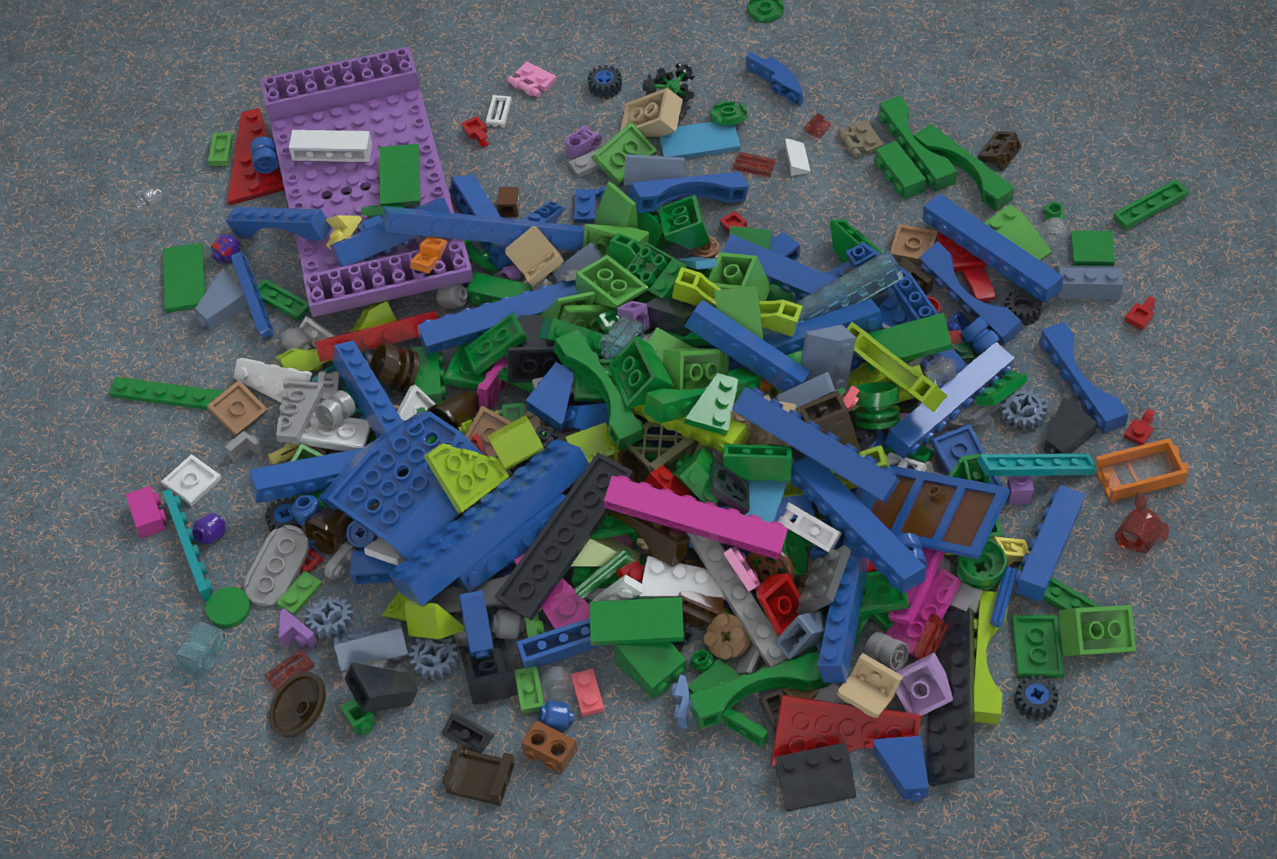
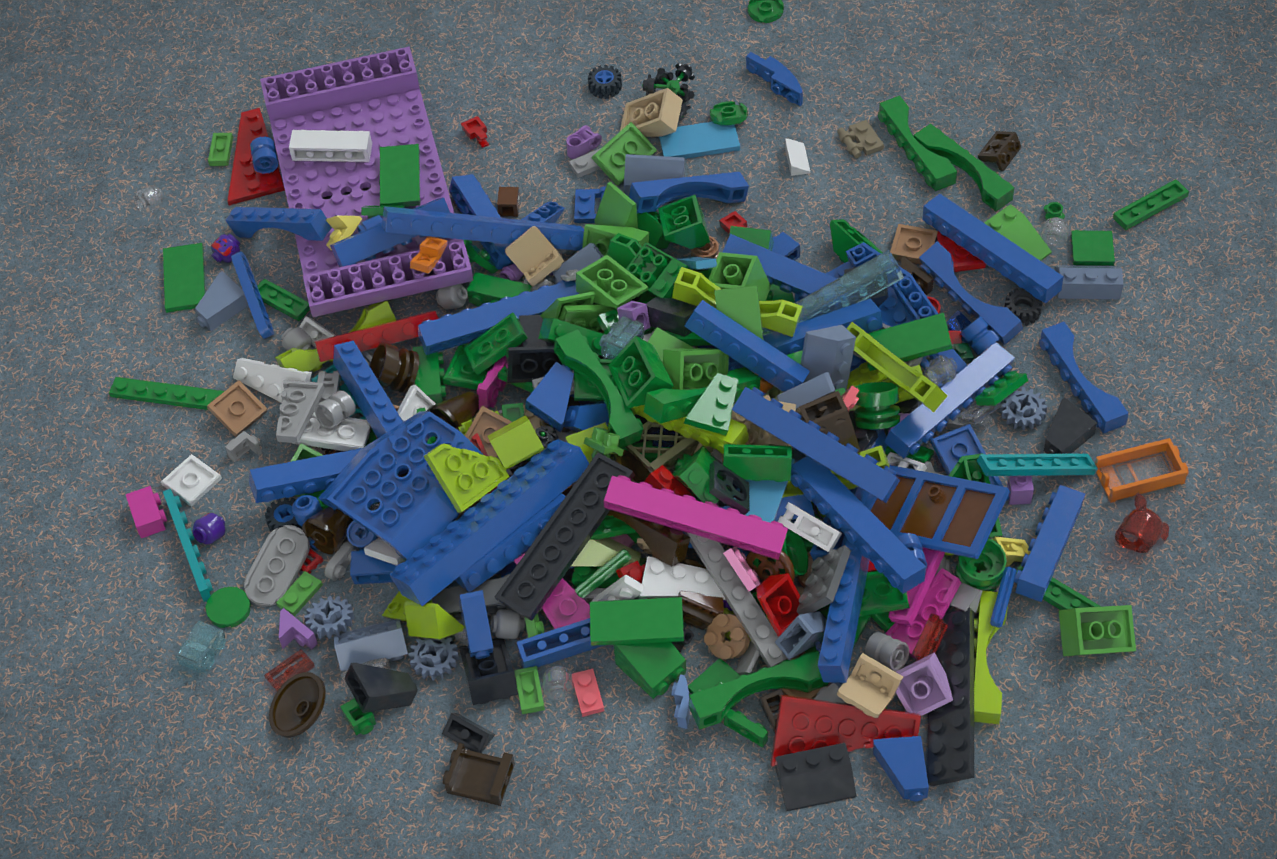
light yellow pin [268,443,312,465] -> none
white tile [485,95,512,128] -> none
bright pink plate [508,62,557,98] -> none
dark orange brick [521,720,578,772] -> none
blue head [538,700,574,732] -> none
green plate [691,650,714,671] -> none
clear red tile [733,152,776,177] -> none
clear red tile [804,113,831,139] -> none
green brick [874,141,926,200] -> none
red slope [962,267,996,303] -> none
green tile [1011,615,1064,679] -> none
black wheel [1014,675,1059,721] -> none
red plate [1124,408,1156,445] -> none
red plate [1125,296,1157,331] -> none
none -> bright green hips [584,427,624,460]

